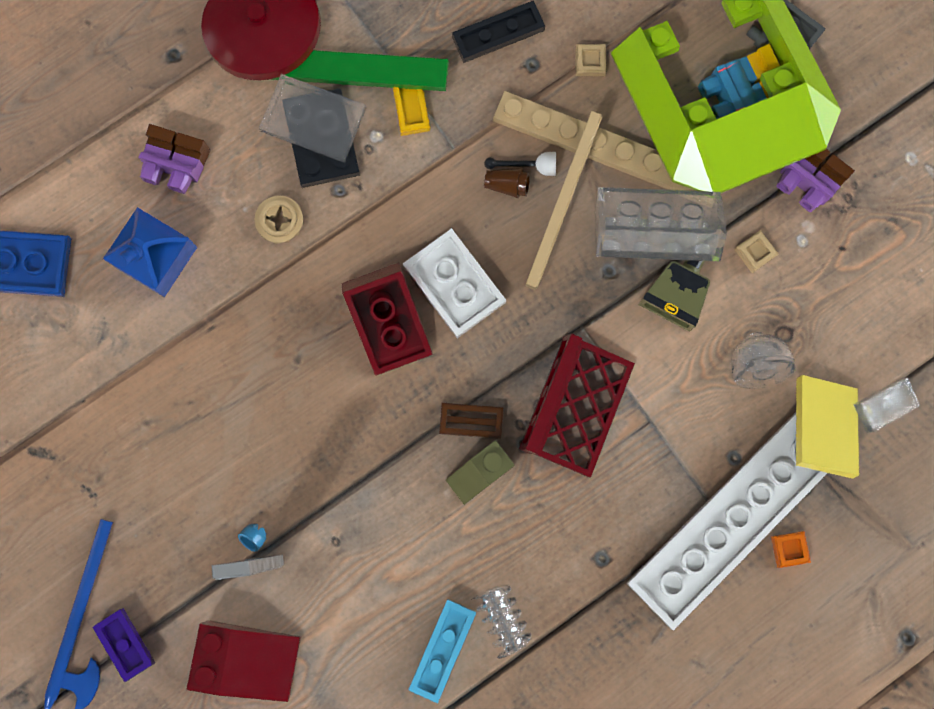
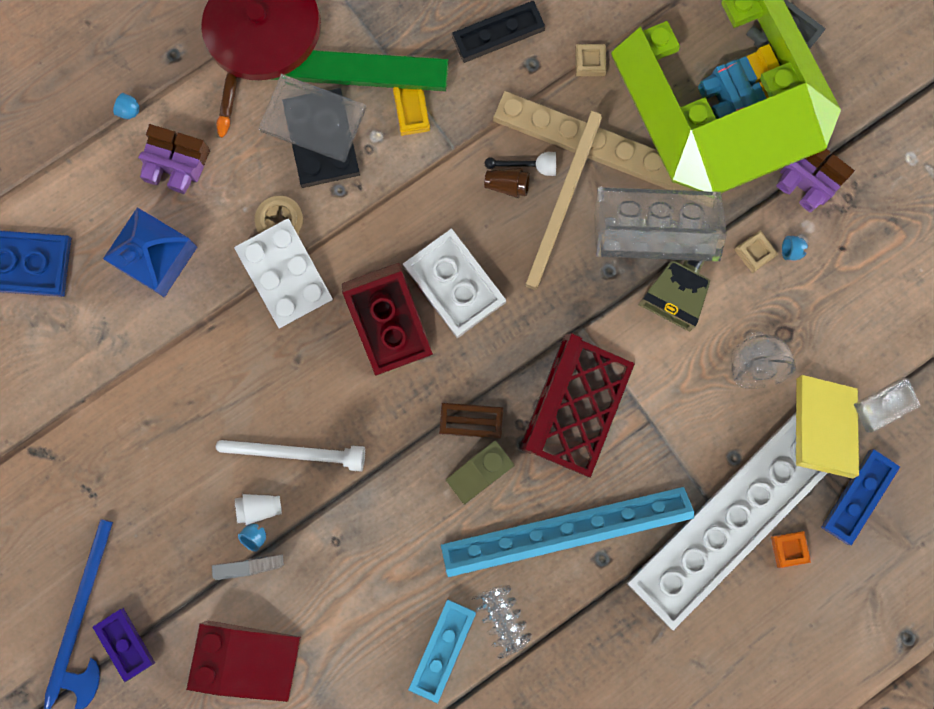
none -> dark azure hinge [113,93,139,119]
none -> reddish brown piece [216,73,237,138]
none -> white piece [216,440,365,472]
none -> white plate [234,218,333,329]
none -> white cone [235,494,282,525]
none -> medium azure plate [441,487,694,577]
none -> dark azure hinge [782,236,808,261]
none -> blue plate [821,449,900,545]

